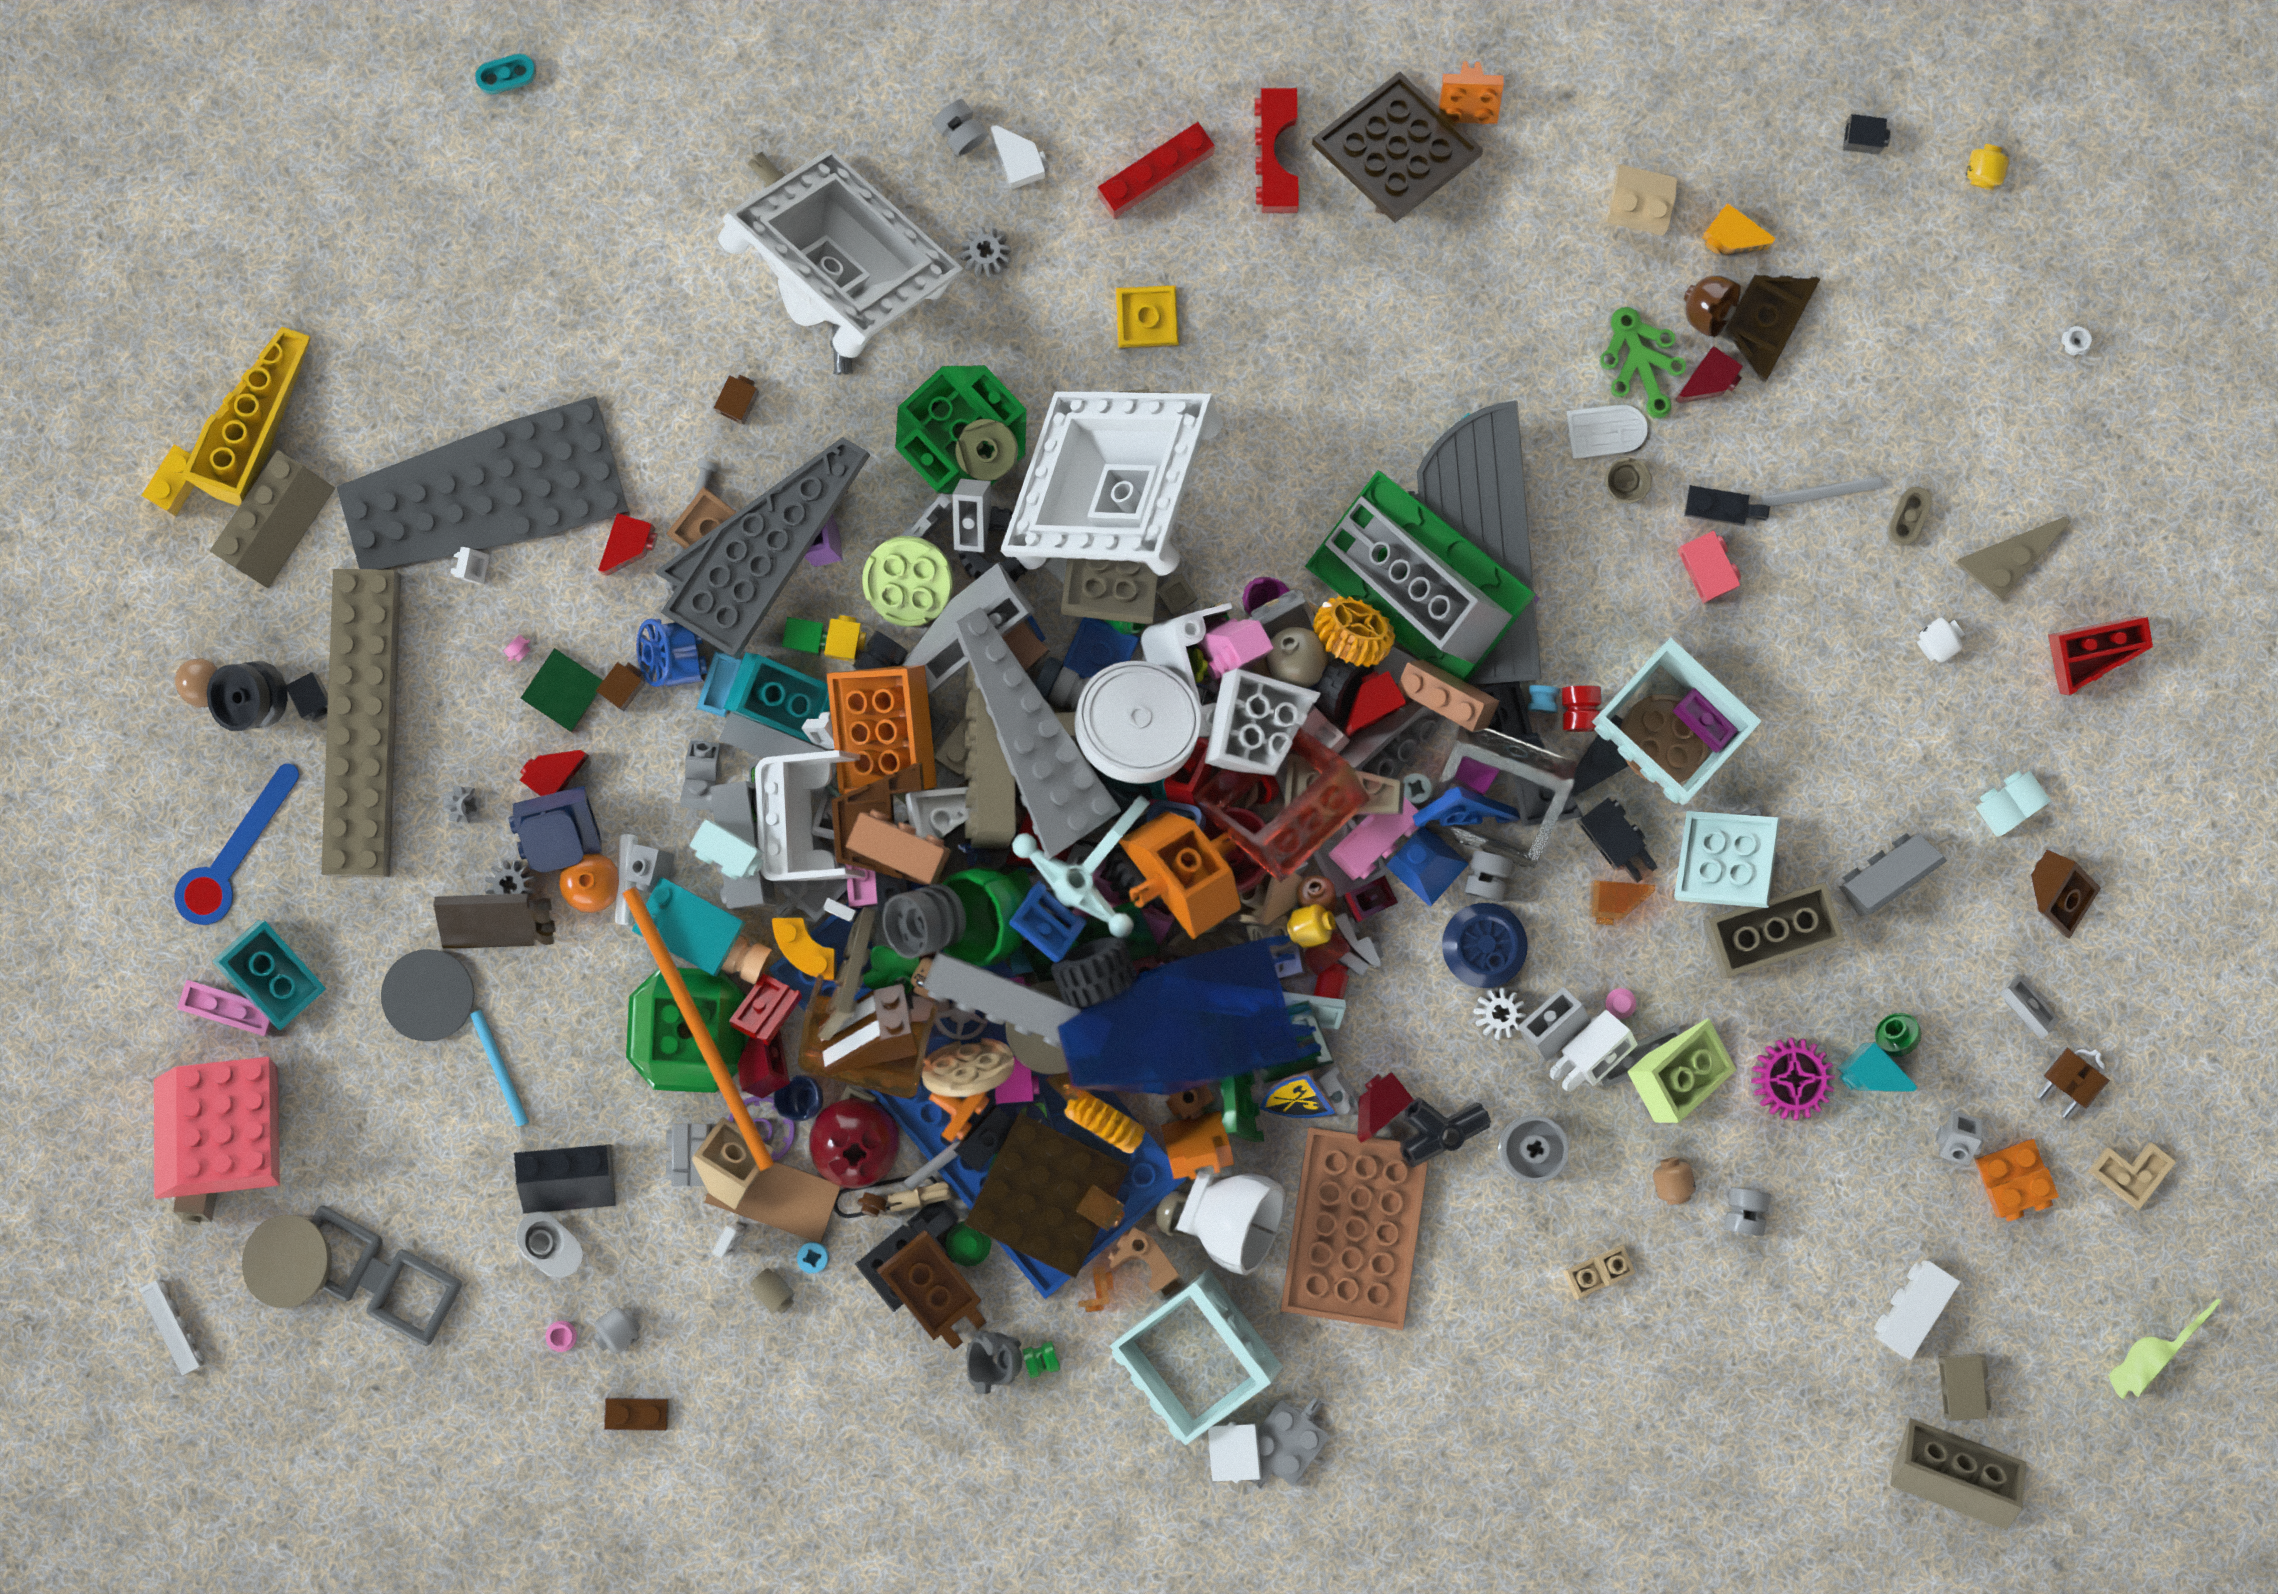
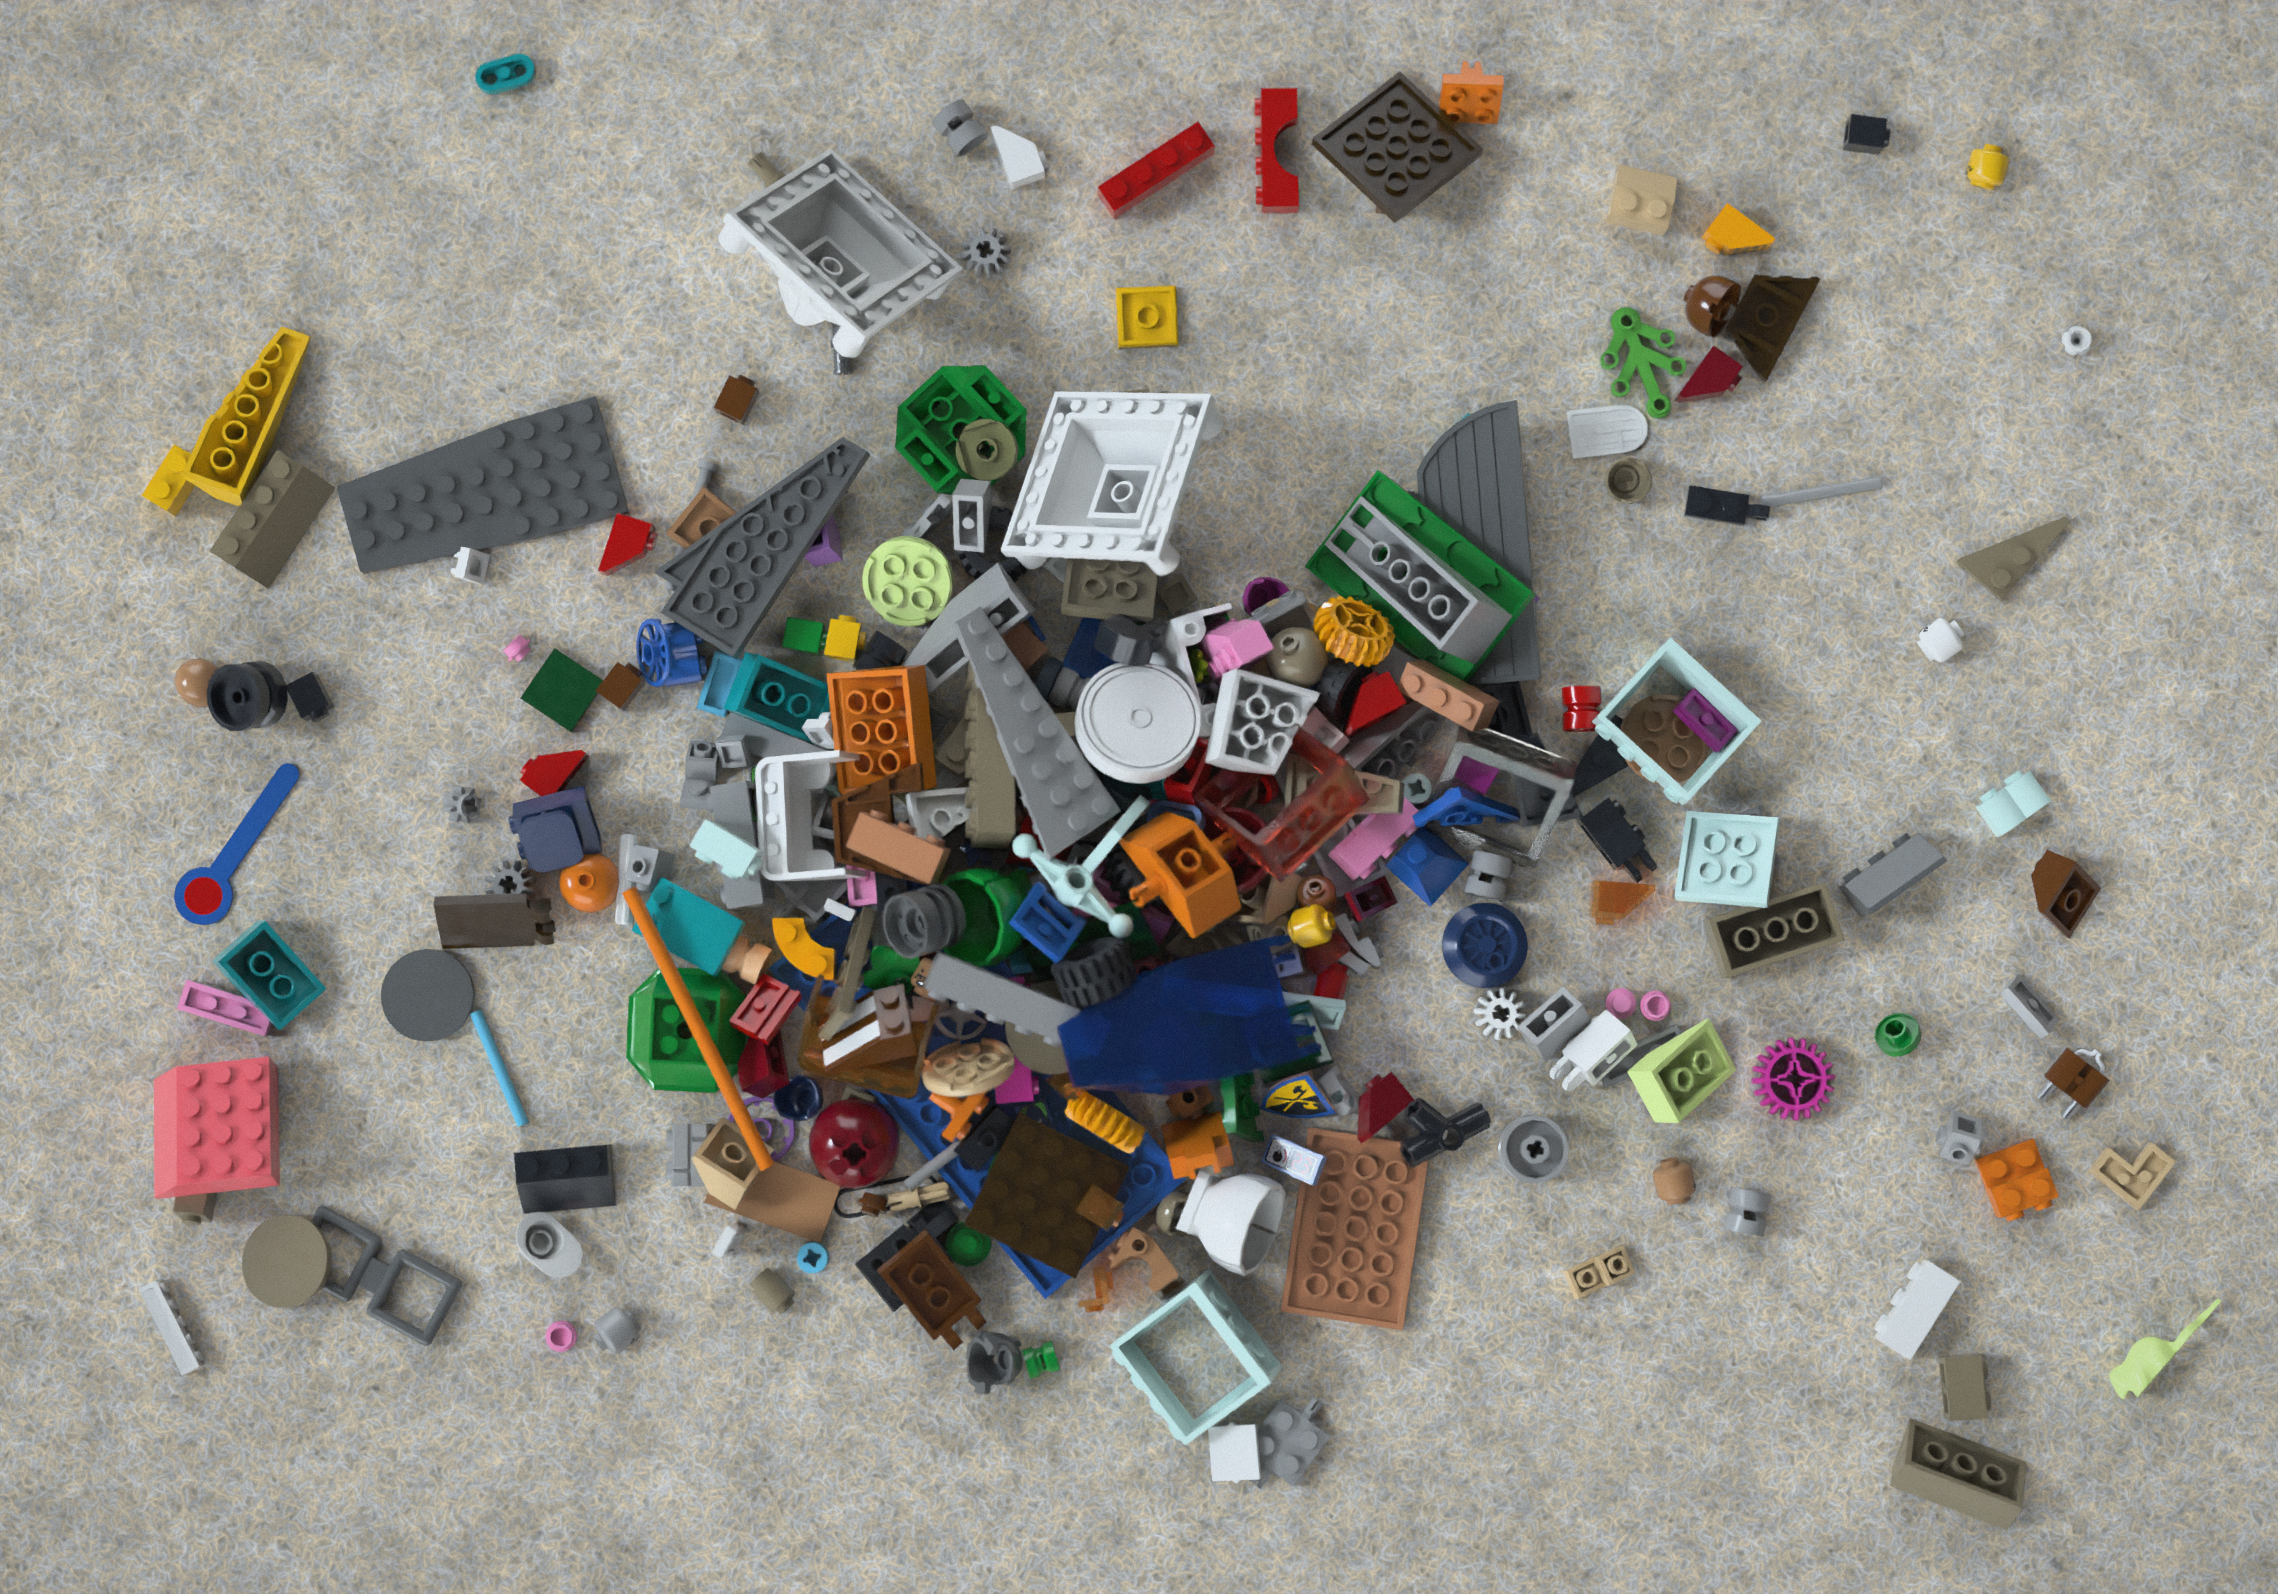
dark tan brick [321,569,401,877] -> none
reddish brown plate [604,1398,668,1431] -> none
medium azure wheel [1527,685,1560,714] -> none
coral brick [1677,531,1741,604] -> none
teal slope [1837,1042,1918,1092] -> none
dark tan plate [1887,487,1932,546] -> none
red wedge [2048,616,2153,696] -> none
none -> light grey tile [715,734,753,769]
none -> black brick [1094,614,1167,666]
none -> tile [1261,1134,1327,1186]
none -> bright pink plate [1640,991,1671,1021]

